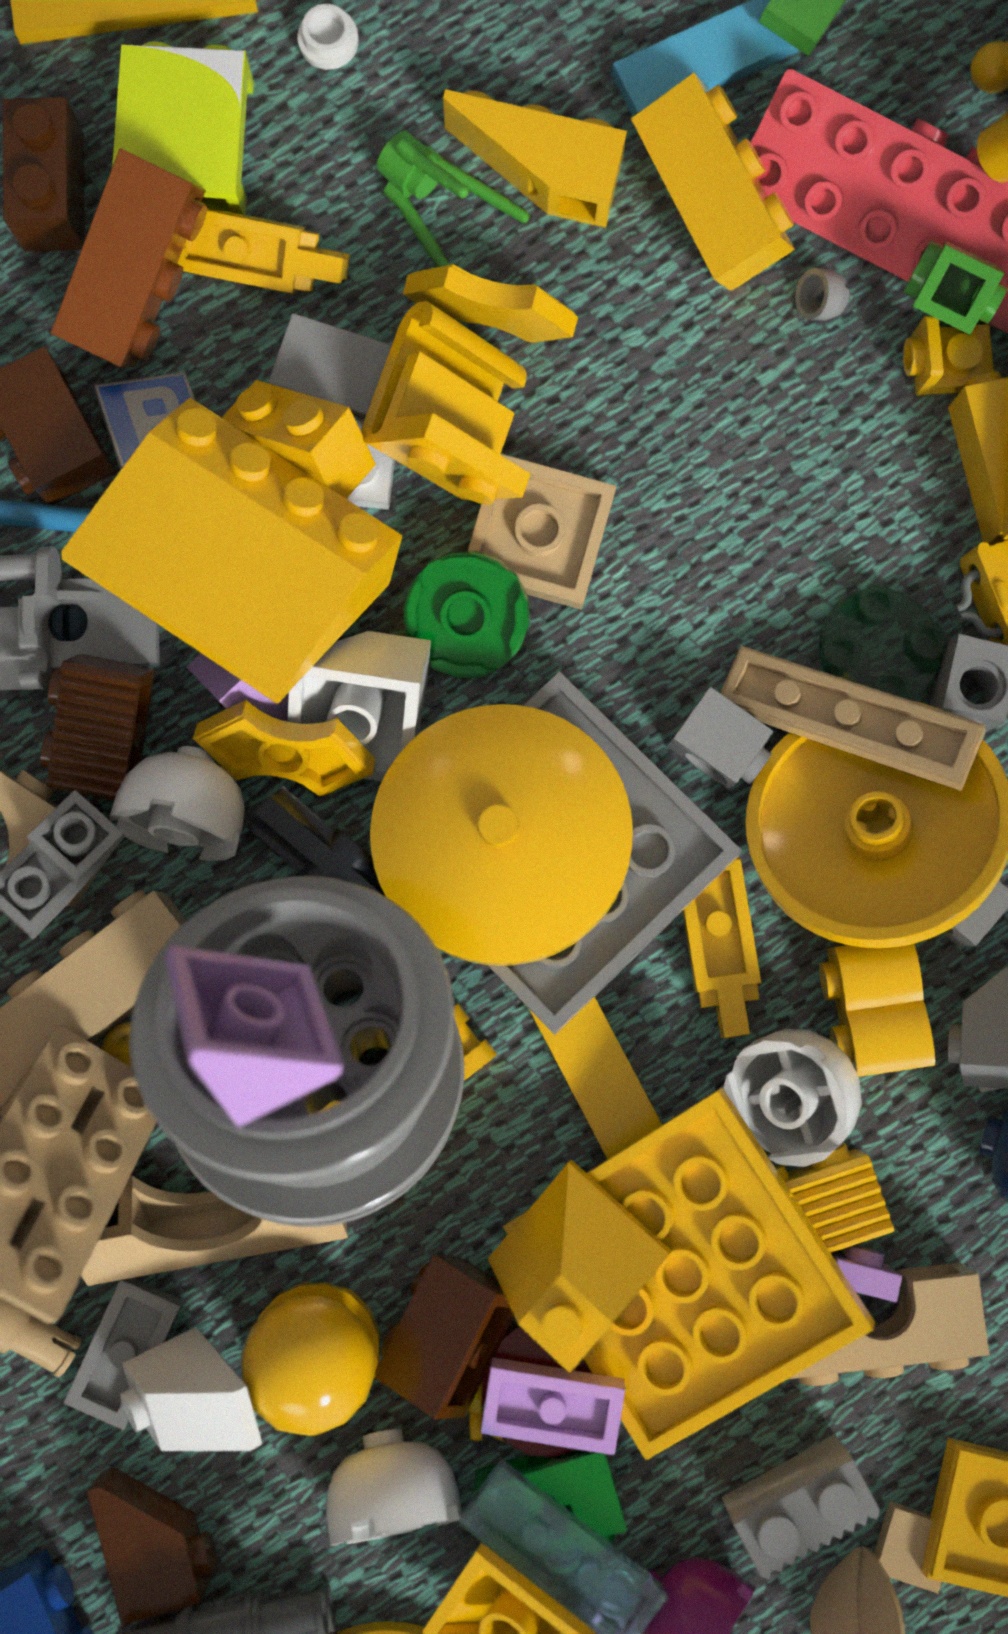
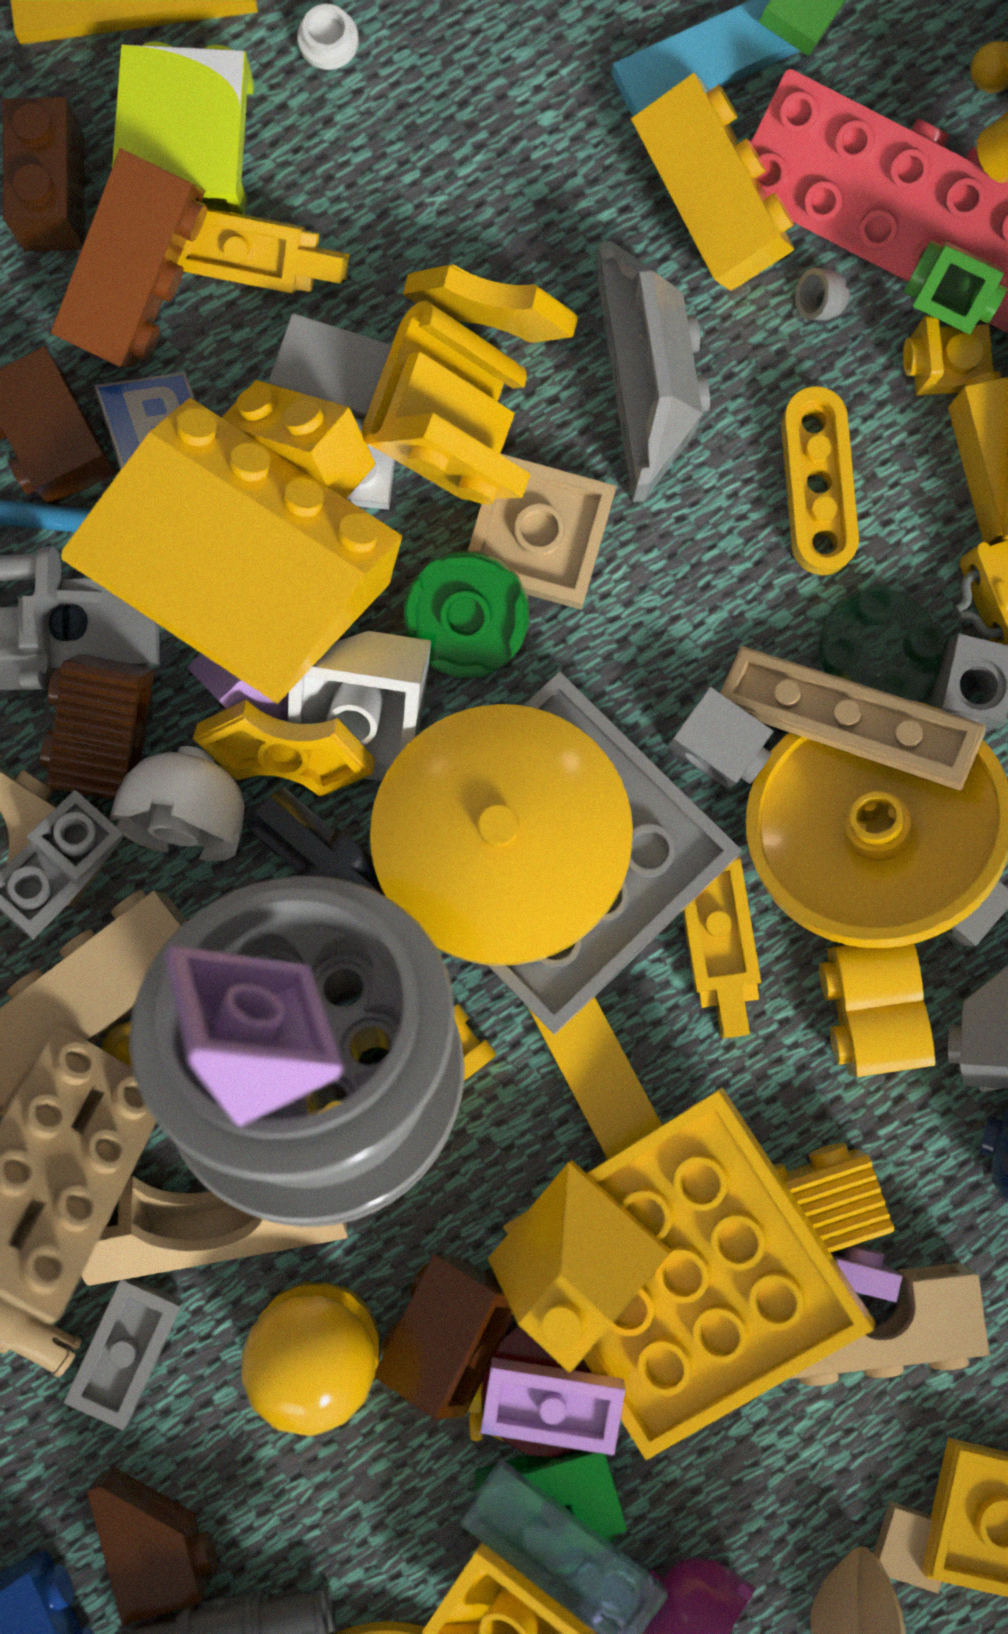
white slope [120,1327,262,1451] -> none
white cylinder [326,1429,463,1546] -> none
bright green plant [377,131,529,267] -> none
yellow slope [443,89,627,228] -> none
light grey brick [721,1434,880,1579] -> none
white cylinder [724,1029,862,1167] -> none
none -> light grey wedge [595,241,710,502]
none -> yellow plate [781,387,859,575]

